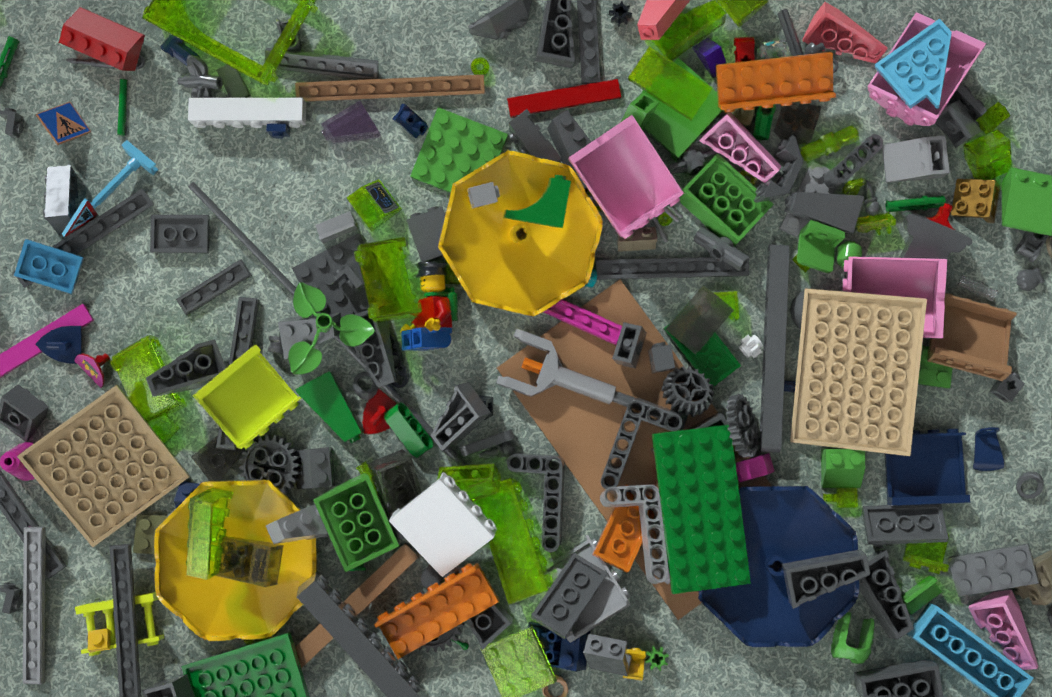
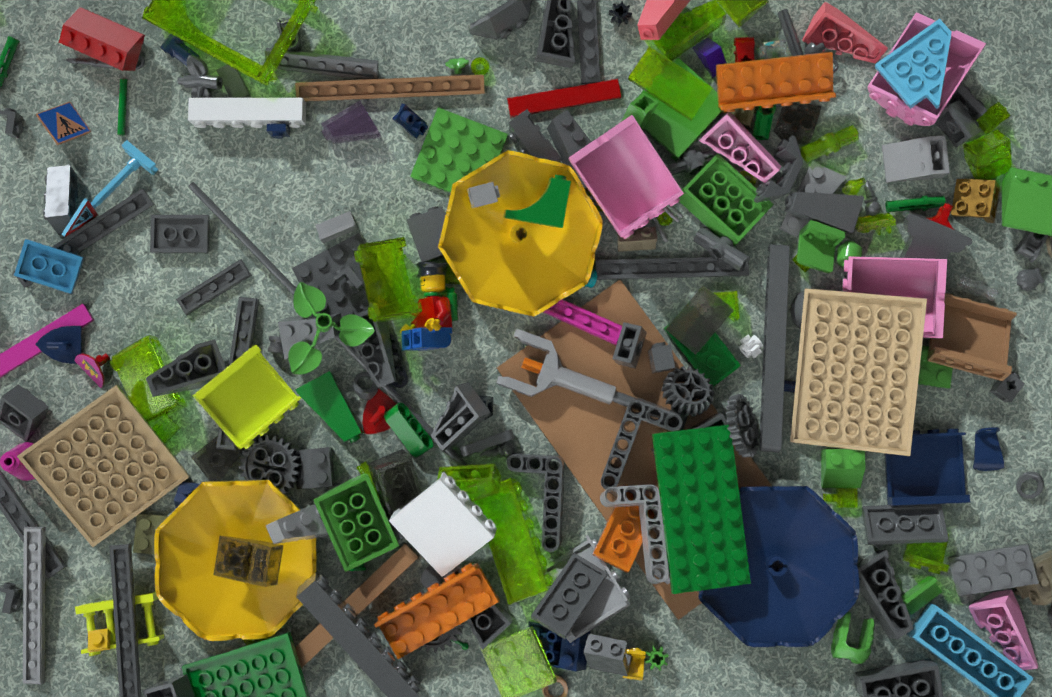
clear neon green wedge [186,488,233,580] -> none
clear neon green slope [347,179,402,232] -> none
dark pink slope [735,453,775,482] -> none
dark grey wedge [782,549,870,609] -> none
dark grey beam [824,134,883,188] -> none
none -> bright green plant [445,58,469,74]

